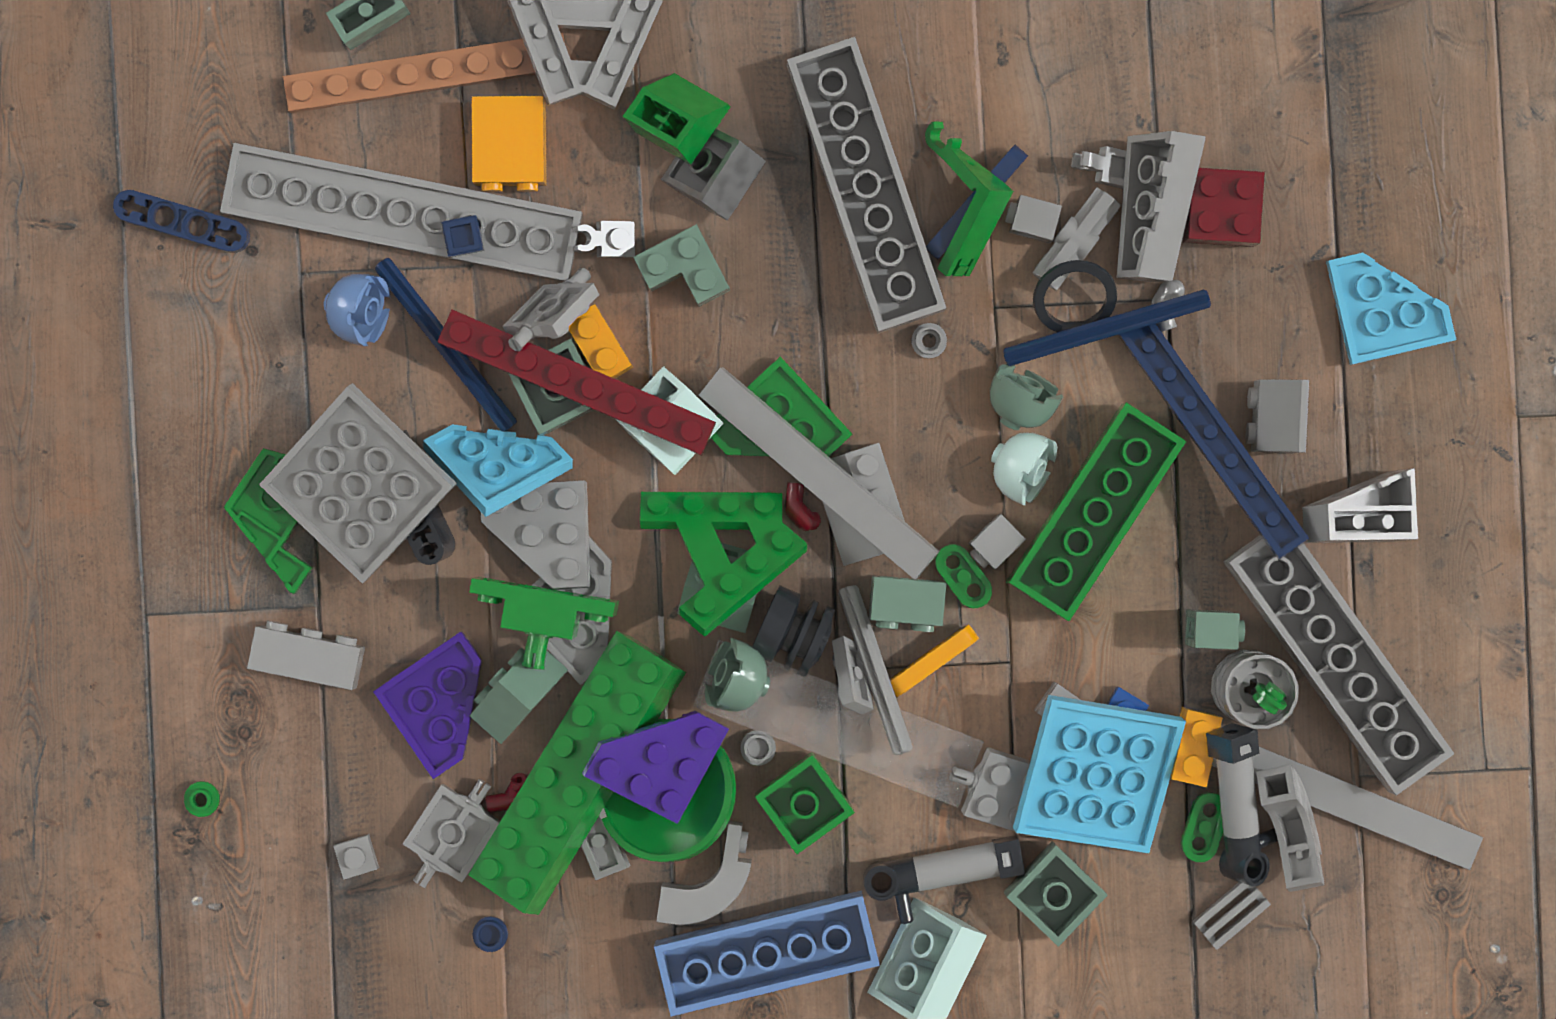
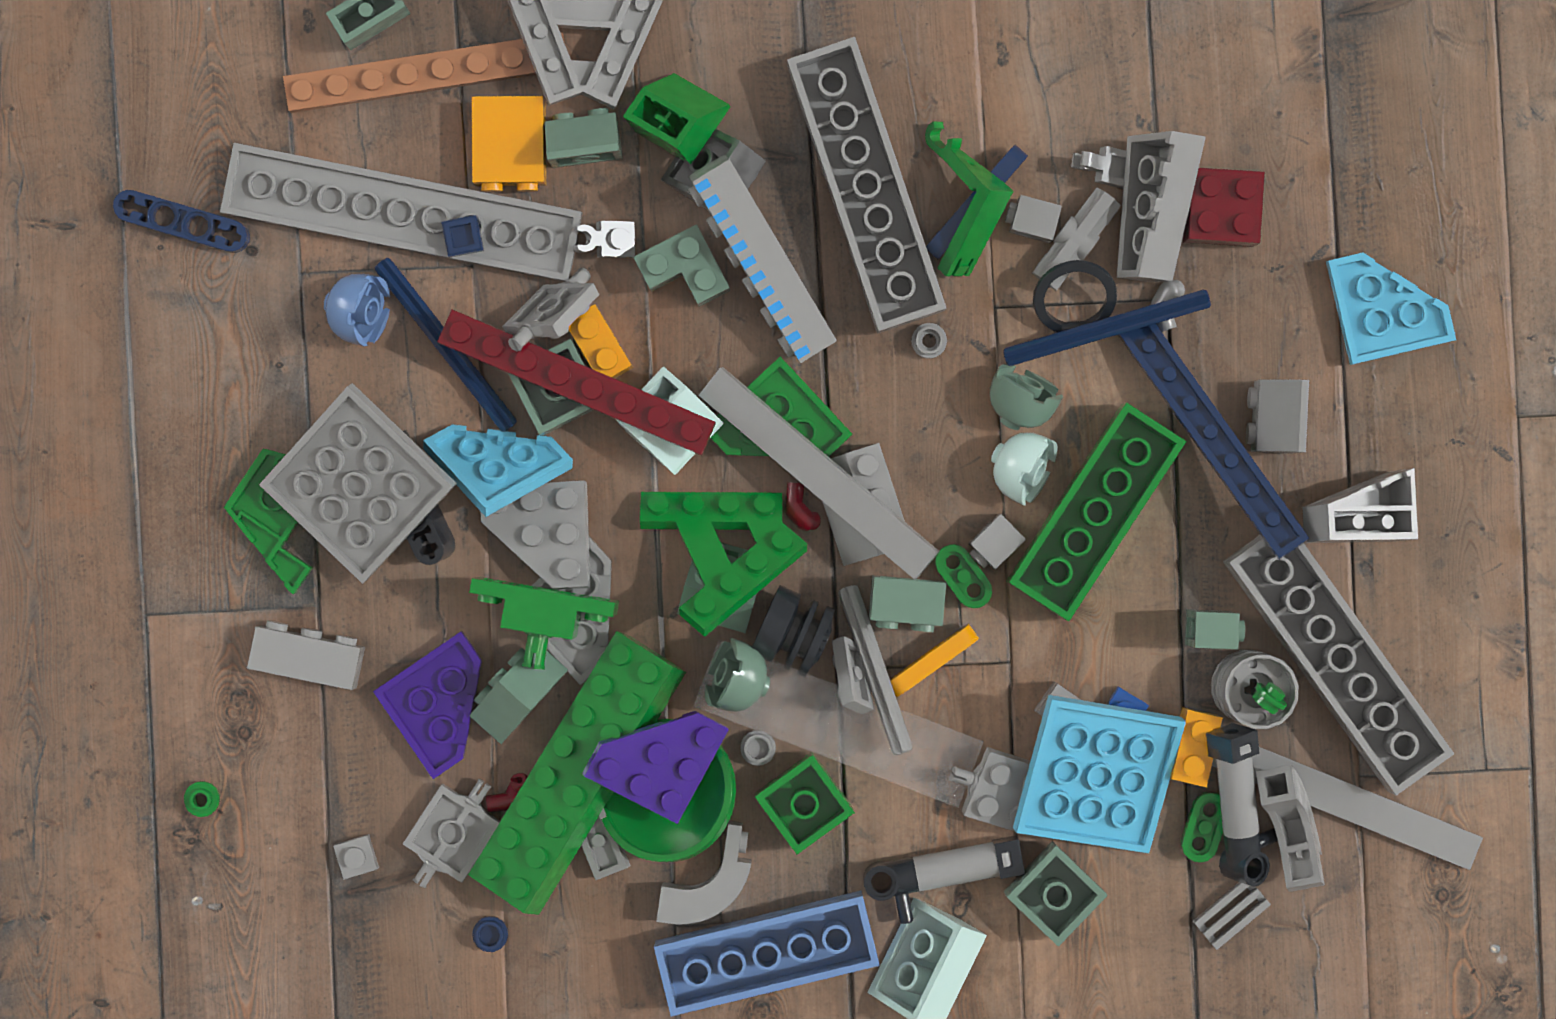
none -> sand green slope [545,108,623,168]
none -> light grey brick [687,154,837,363]

